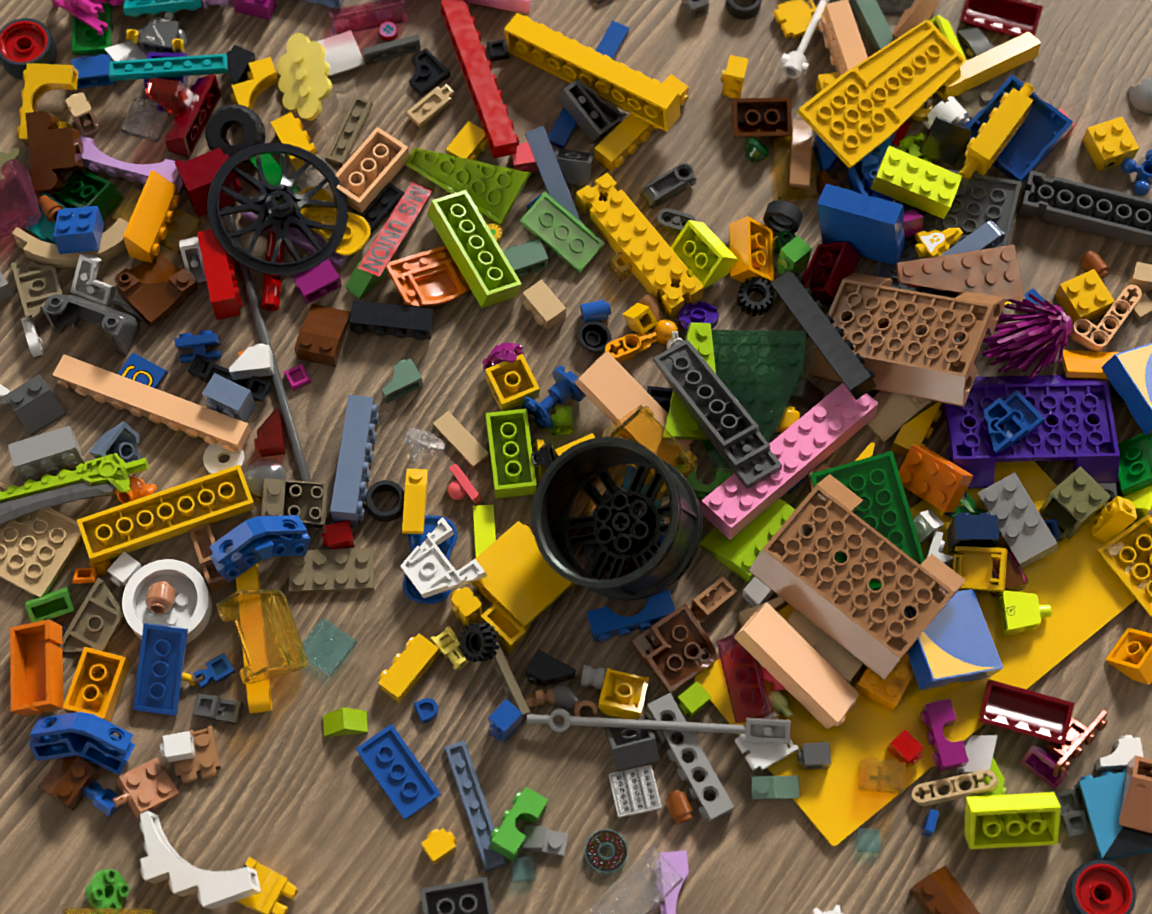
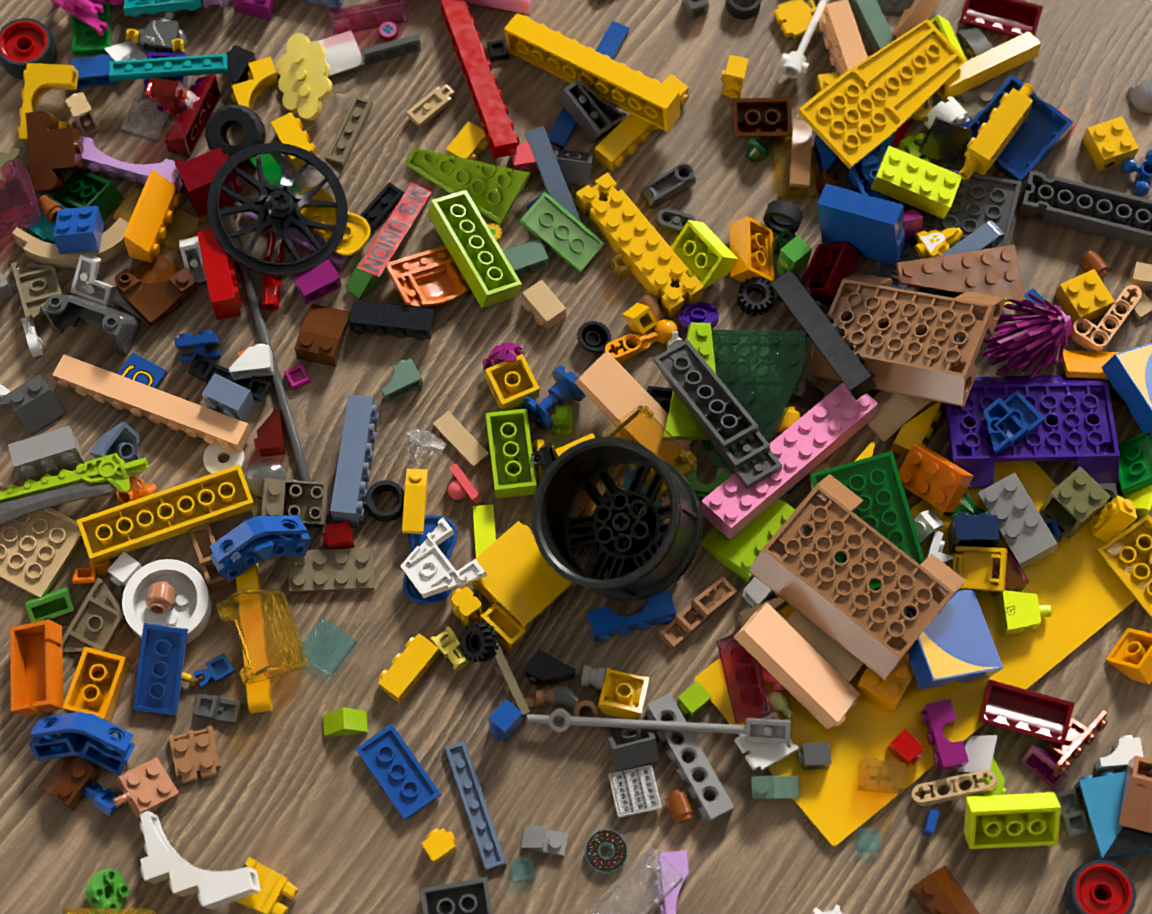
white brick [160,731,195,762] -> none
light nougat brick [329,127,409,214] -> none
black tile [409,48,451,97] -> none
blue tile [413,698,439,724] -> none
bright green arch [489,787,548,861] -> none
blue brick [580,299,611,323] -> none
reddish brown slope [629,604,716,693] -> none

